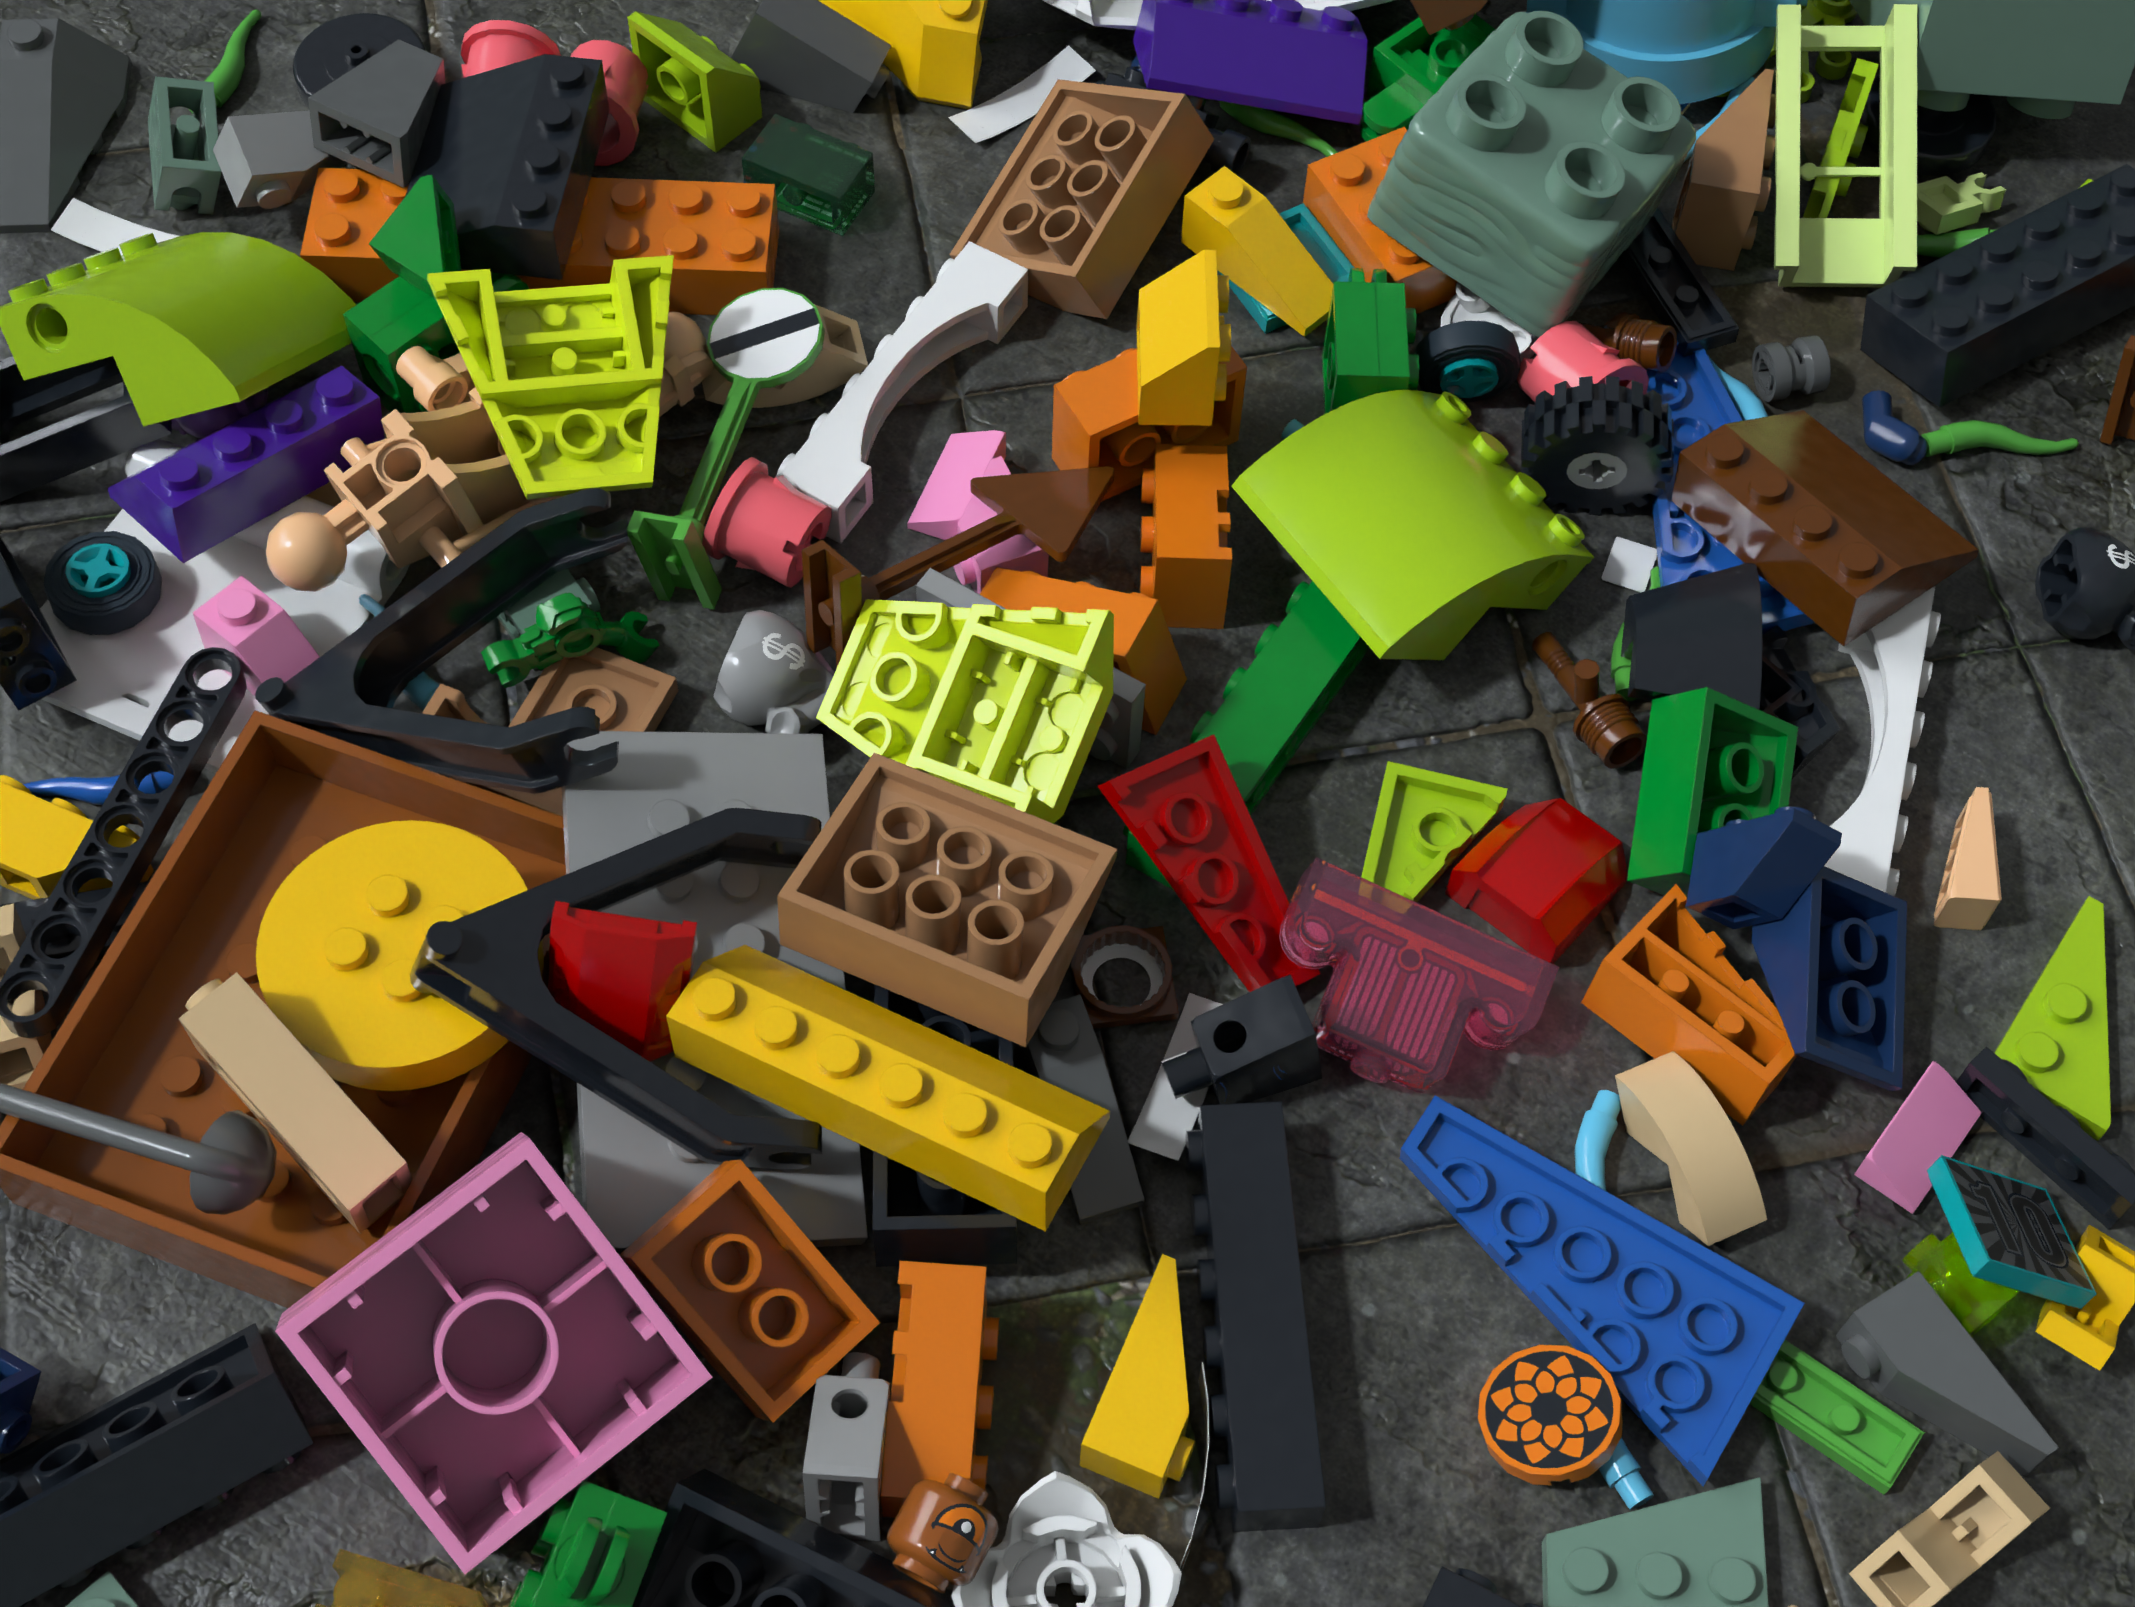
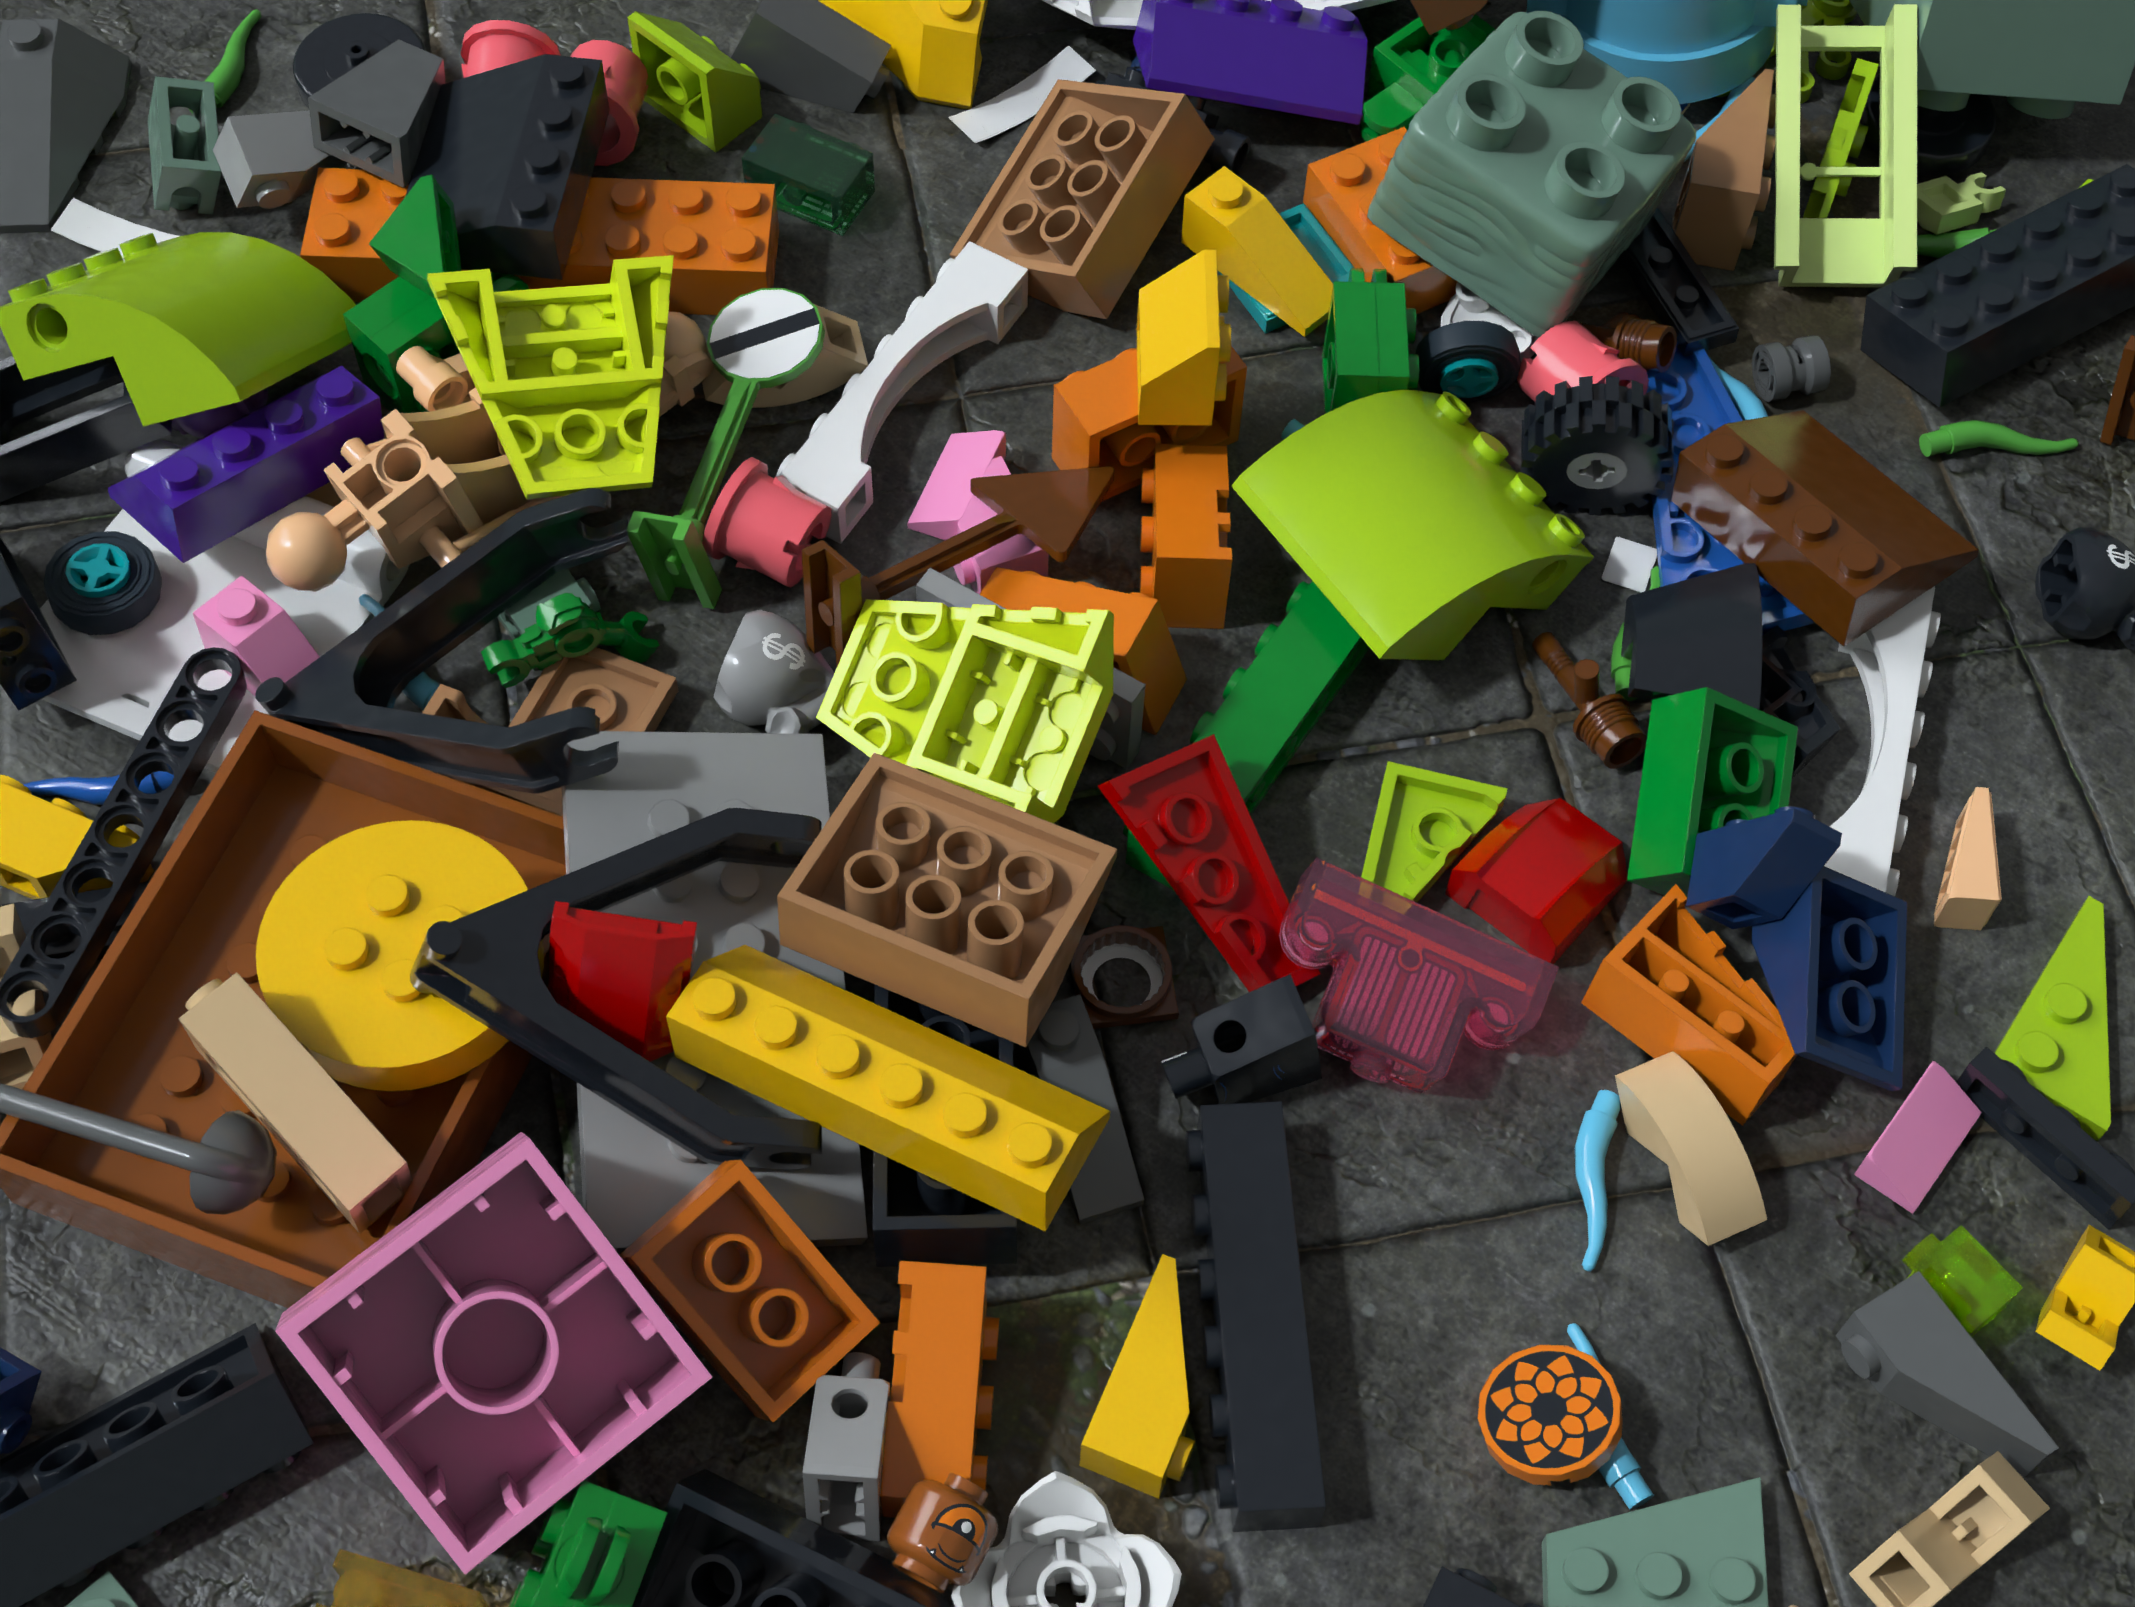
white sticker [1128,993,1223,1161] -> none
white sticker [1180,1362,1209,1571] -> none
bright green animal [1219,101,1338,157] -> none
blue wing [1399,1095,1805,1487] -> none
bright green tile [1750,1340,1925,1495] -> none
dark blue arm [1862,390,1928,465] -> none
tile [1927,1155,2097,1309] -> none

